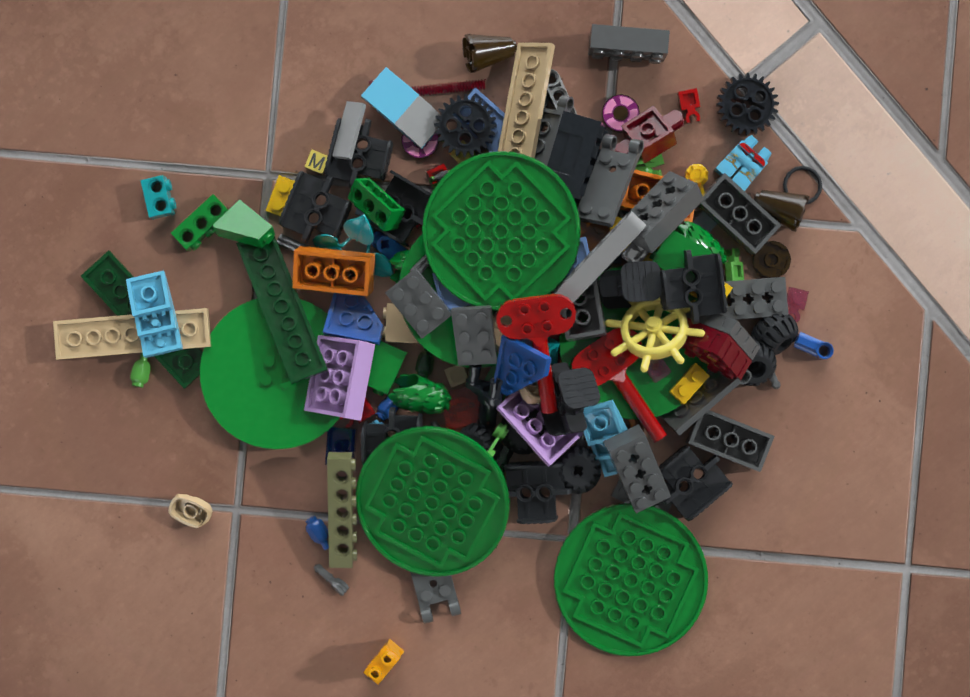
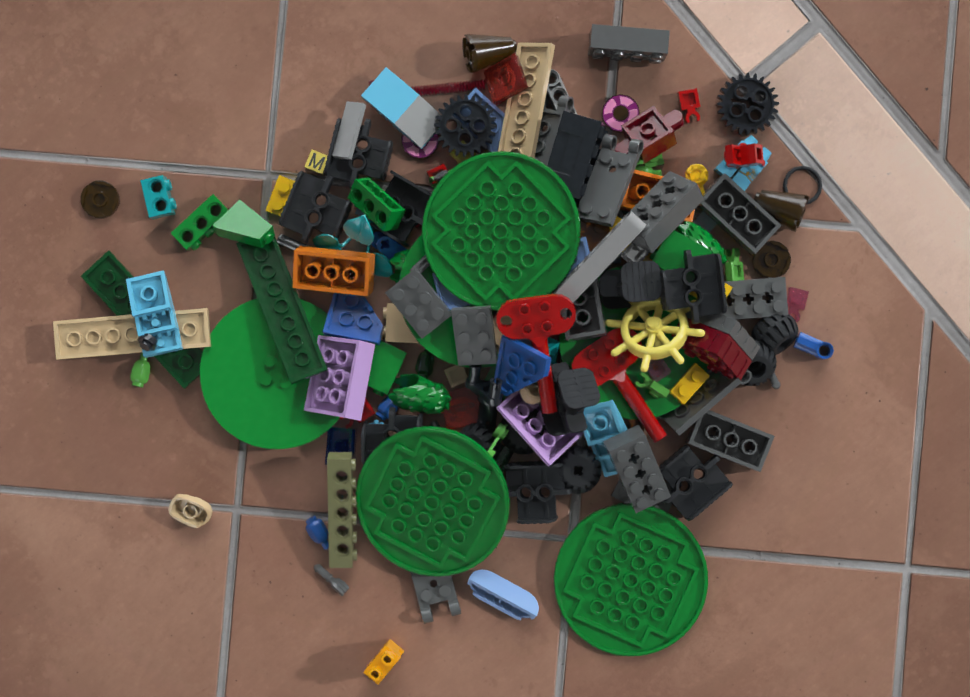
none -> dark brown tile [81,180,120,219]
none -> black plate [138,333,158,351]
none -> light blue brick [467,570,539,620]
none -> clear red tile [483,53,528,105]
none -> bright green plate [633,373,670,399]
none -> red brick [724,143,764,168]

